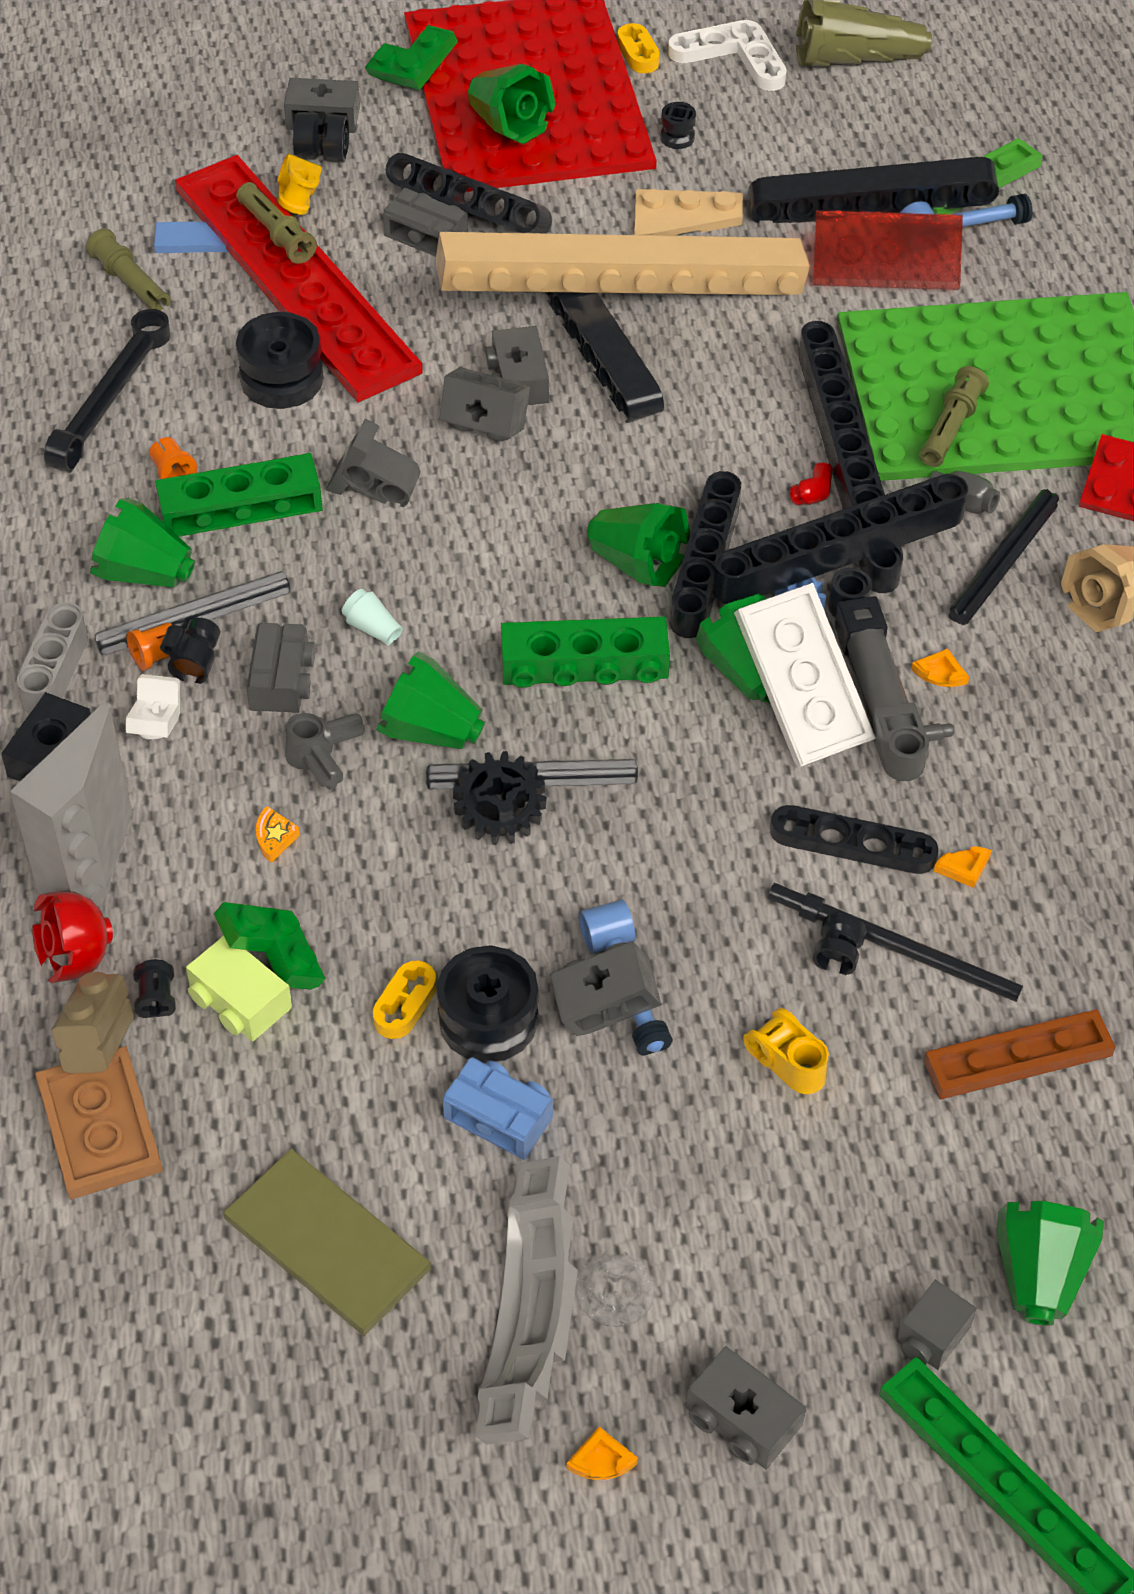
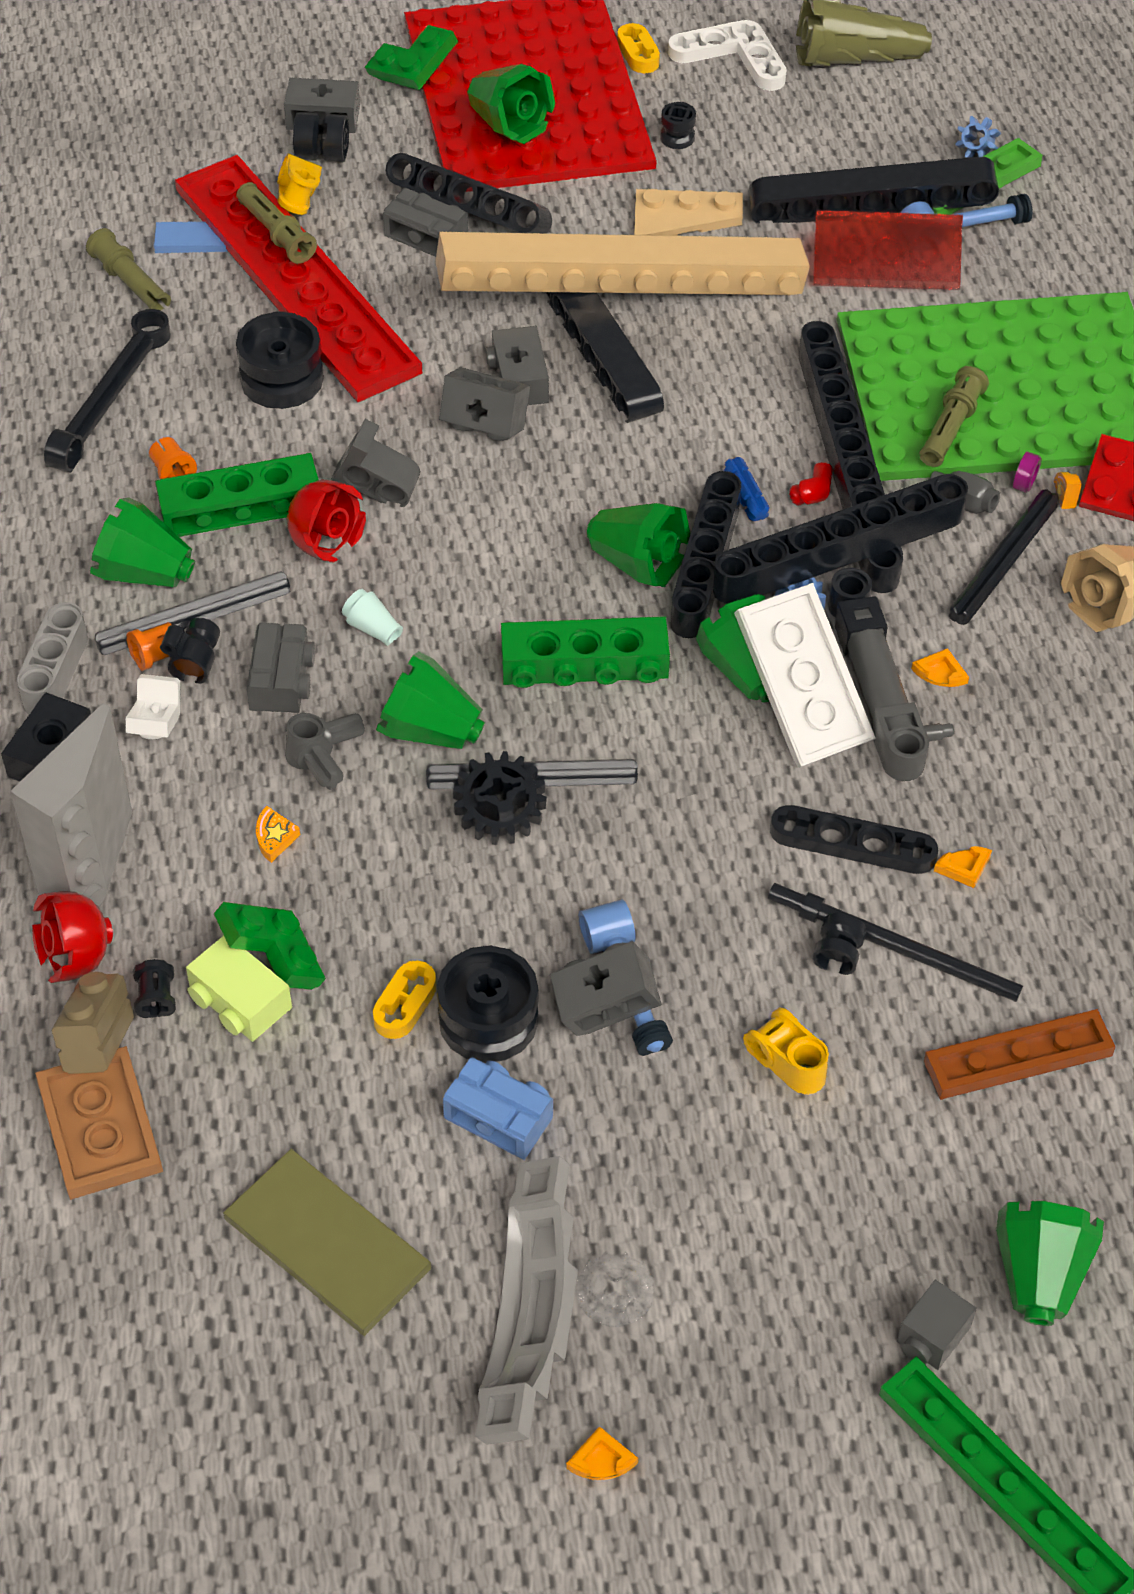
dark grey brick [686,1346,806,1470] -> none
none -> red cylinder [287,479,366,562]
none -> blue axle [724,457,770,521]
none -> medium blue gear [955,116,1001,158]
none -> magenta tile [1013,451,1042,493]
none -> light orange tile [1054,472,1082,509]

